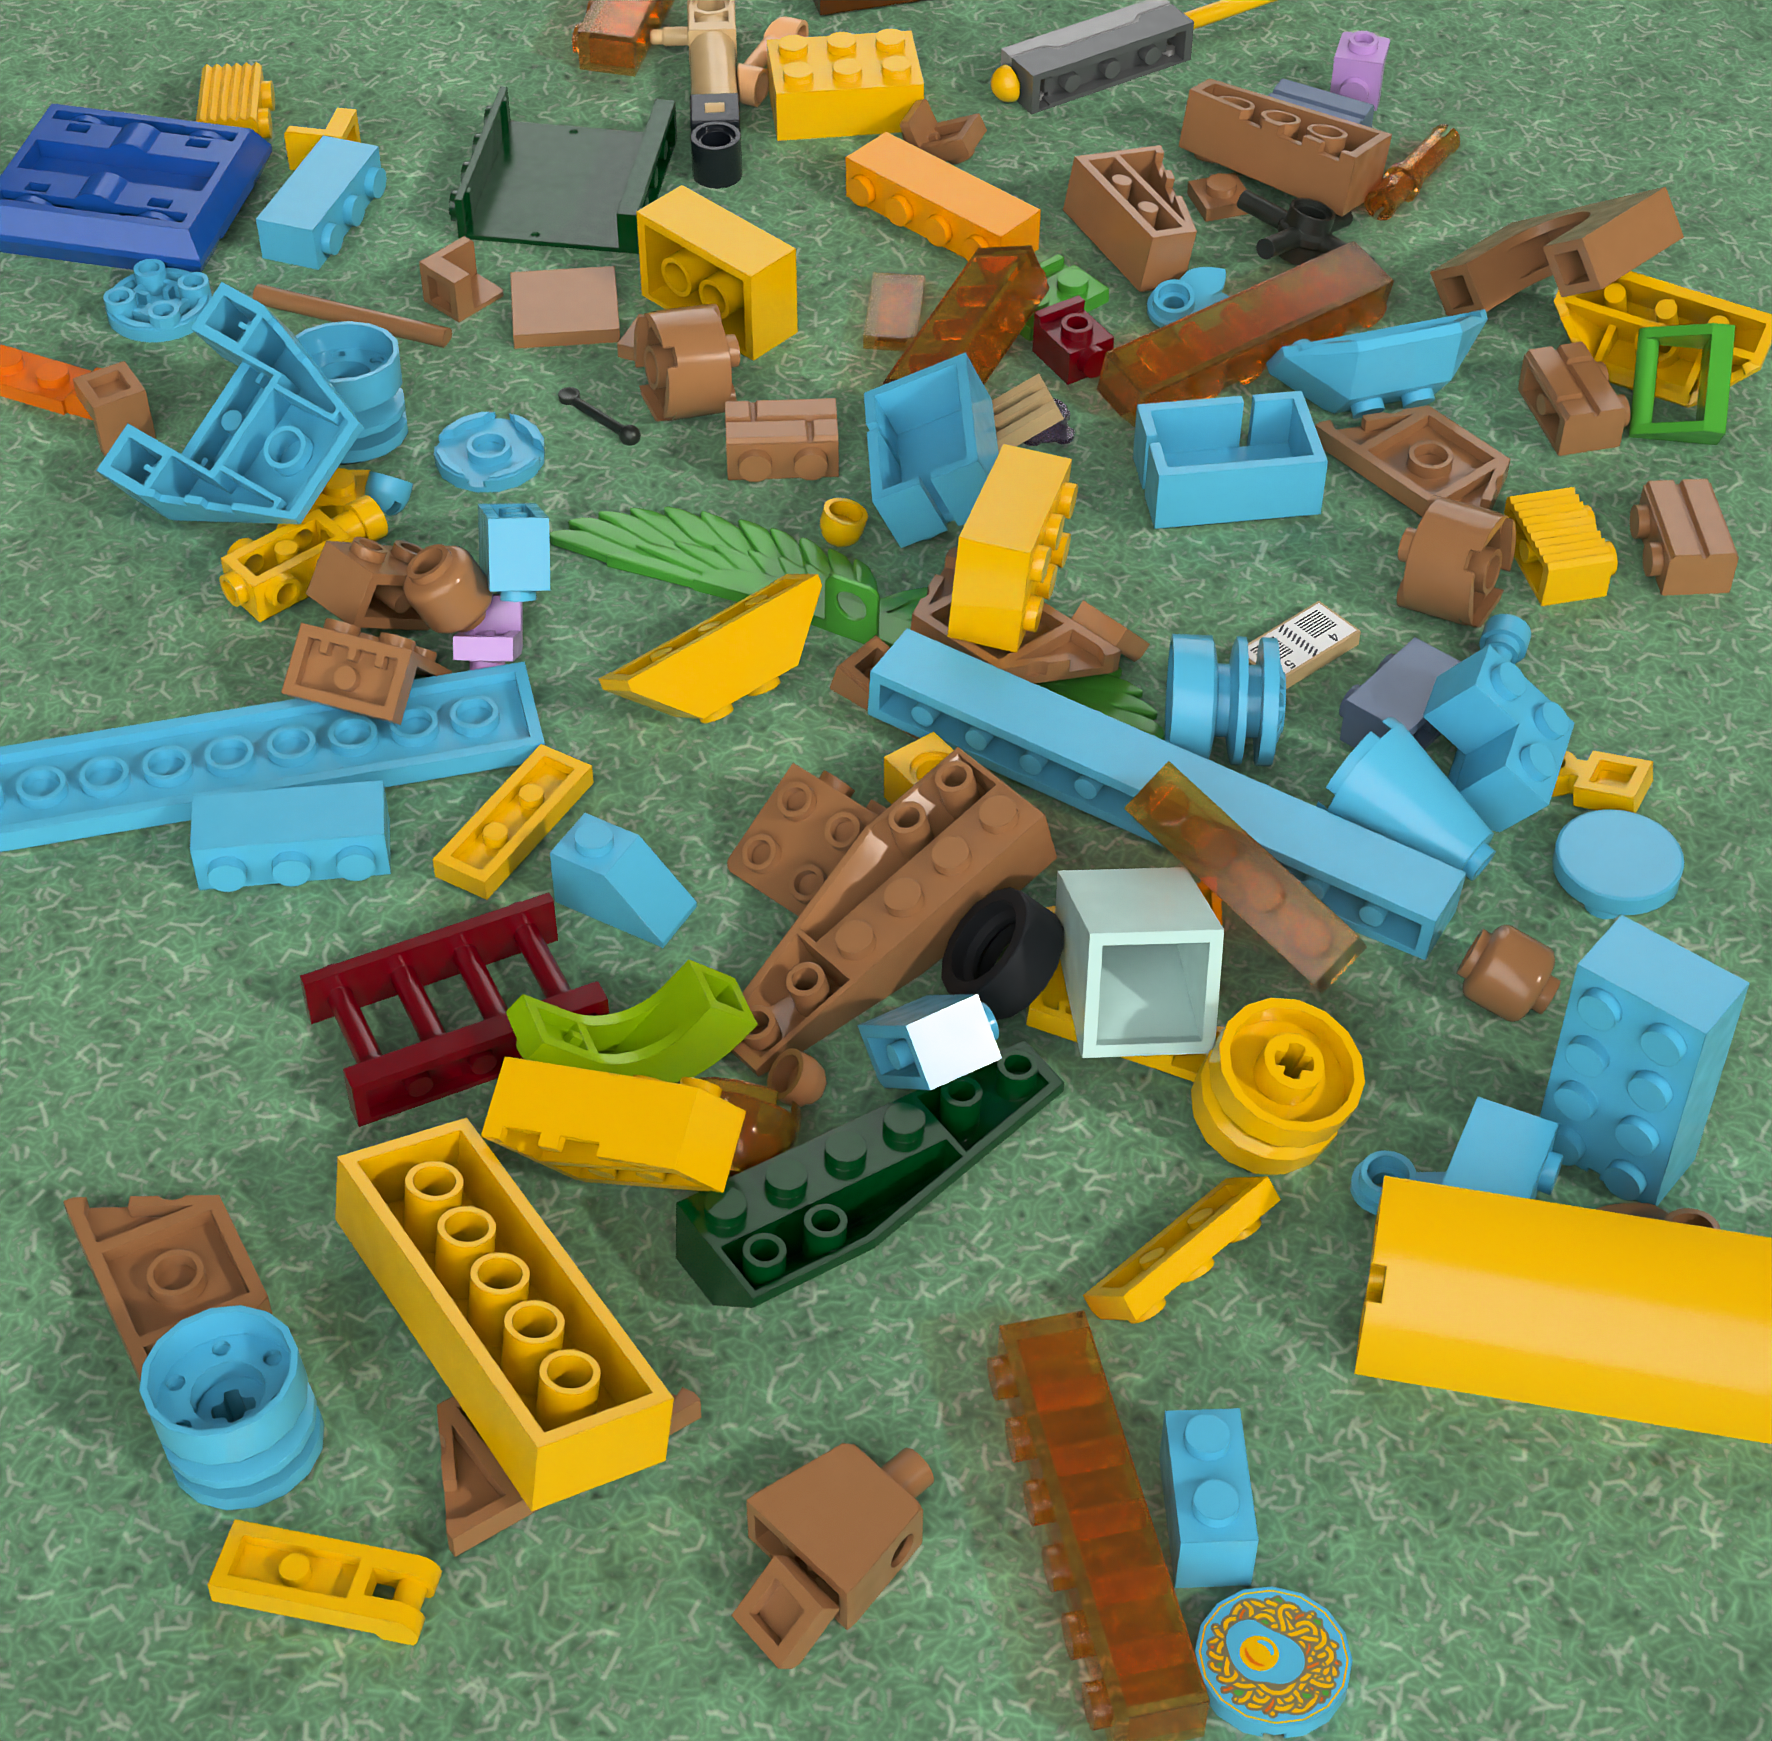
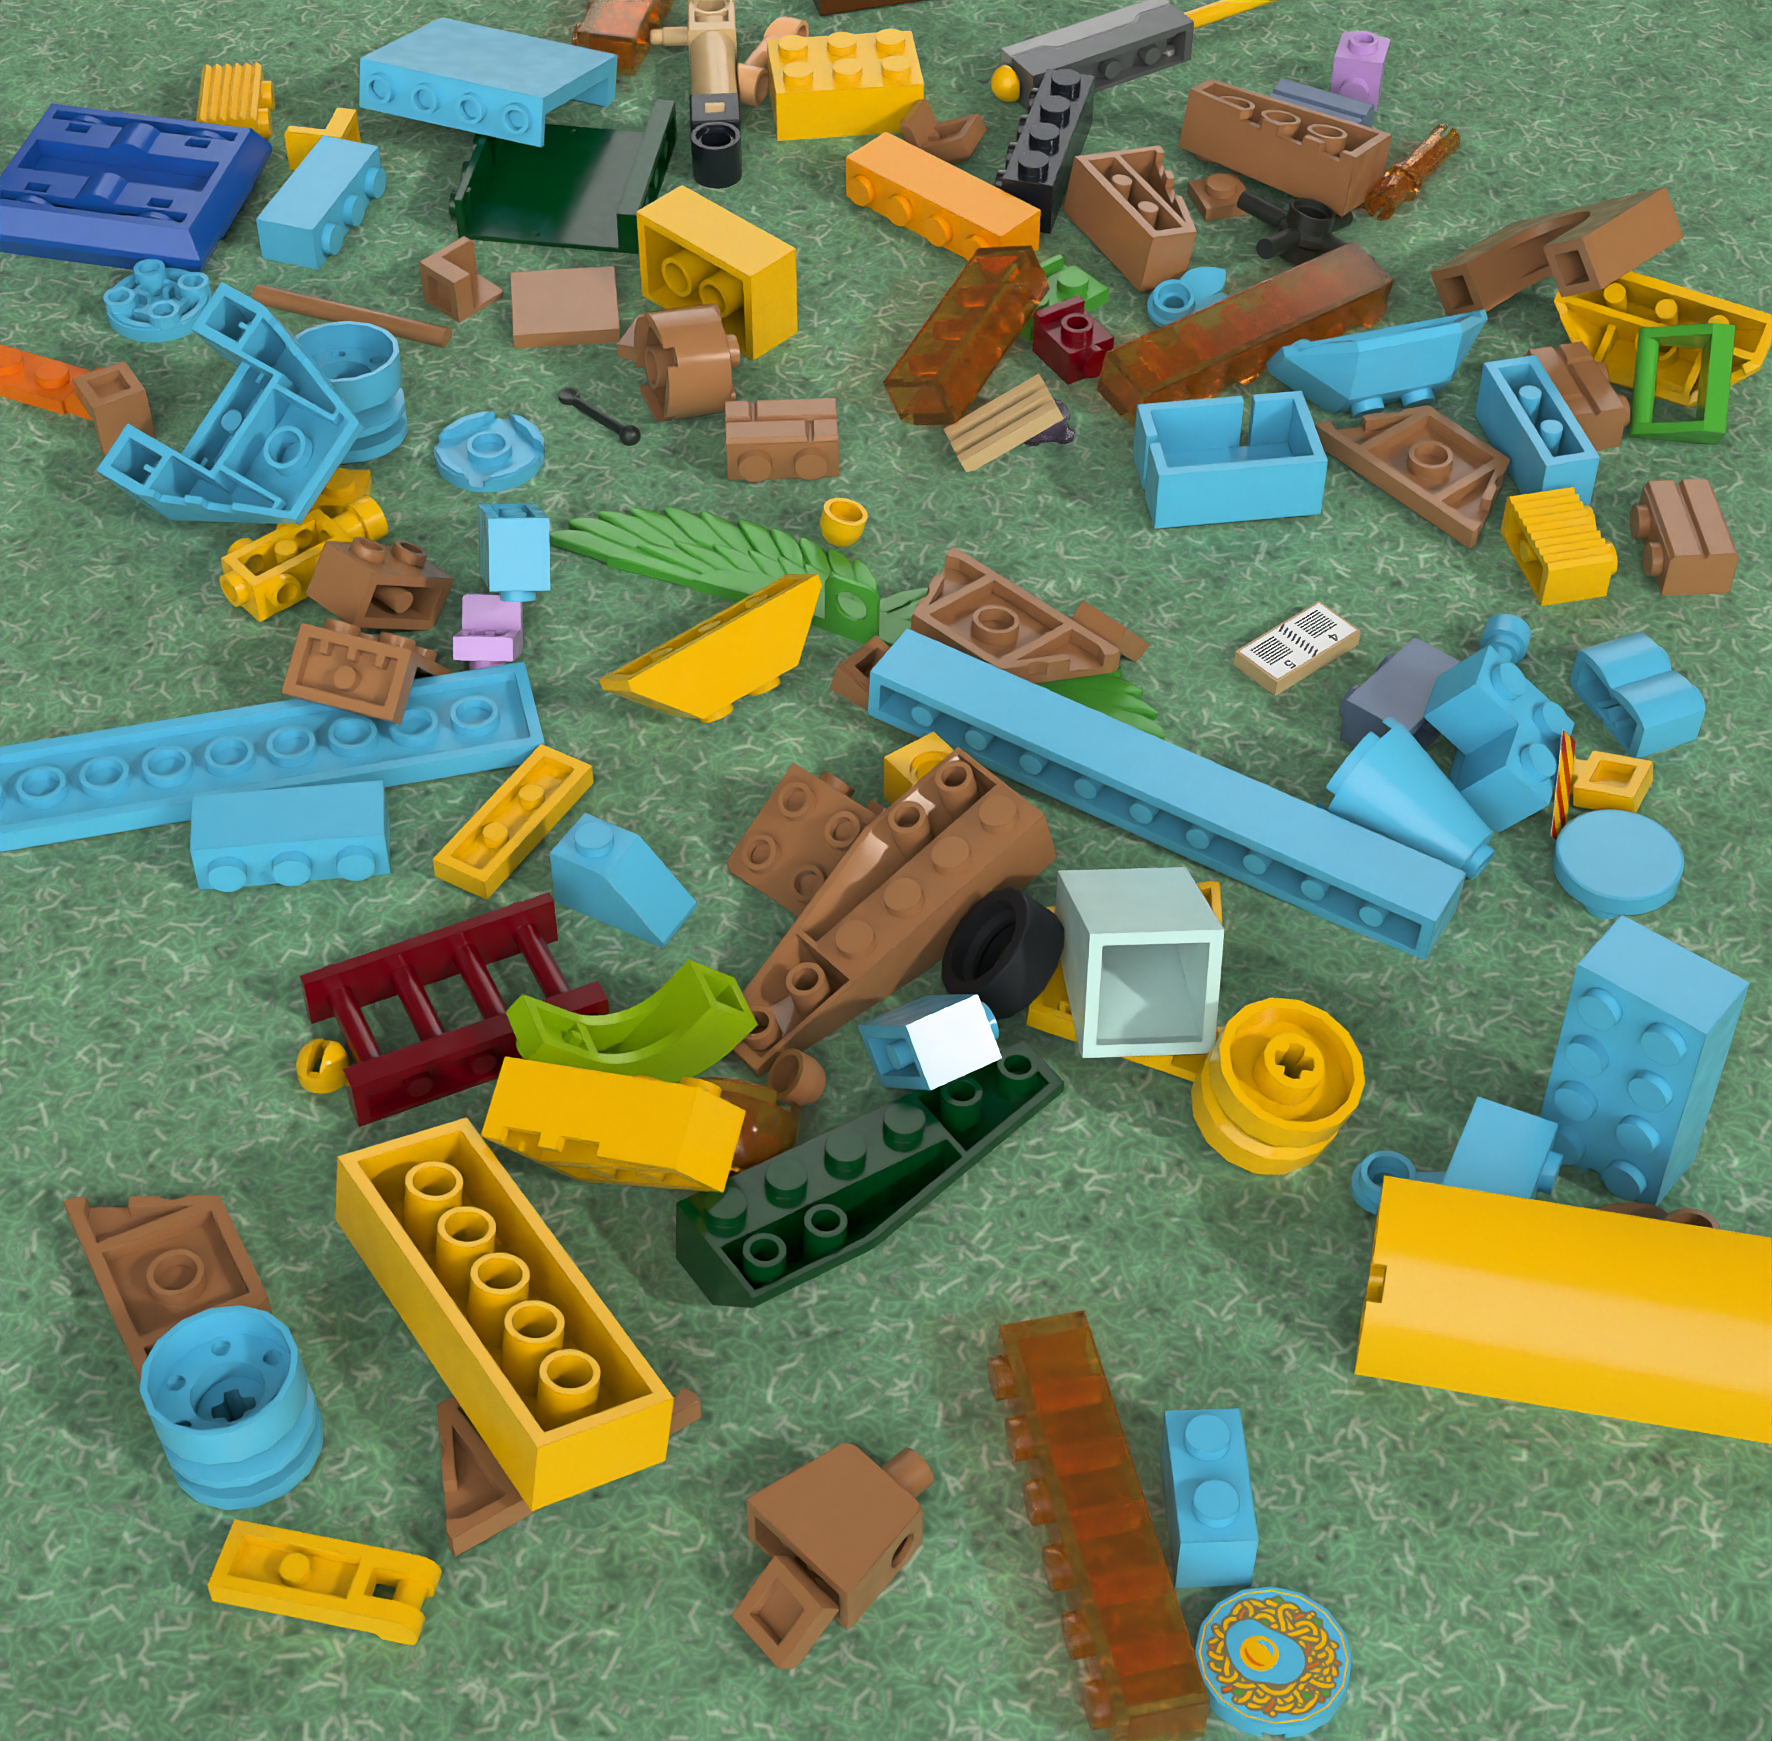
medium azure hinge [365,471,413,516] -> none
medium nougat head [403,544,493,634] -> none
clear orange tile [863,272,925,352] -> none
medium azure piece [864,352,999,548] -> none
yellow brick [947,444,1078,653] -> none
yellow plate [1083,1176,1281,1324] -> none
clear orange brick [1124,761,1367,994] -> none
medium azure wheel [1165,634,1286,766] -> none
medium nougat brick [1396,495,1516,628] -> none
medium nougat head [1456,925,1561,1022] -> none
none -> yellow hinge [296,1038,351,1094]
none -> medium azure panel [359,17,618,147]
none -> black brick [995,69,1095,234]
none -> medium azure brick [1475,355,1600,506]
none -> sticker [1551,729,1576,841]
none -> medium azure brick [1569,632,1706,758]

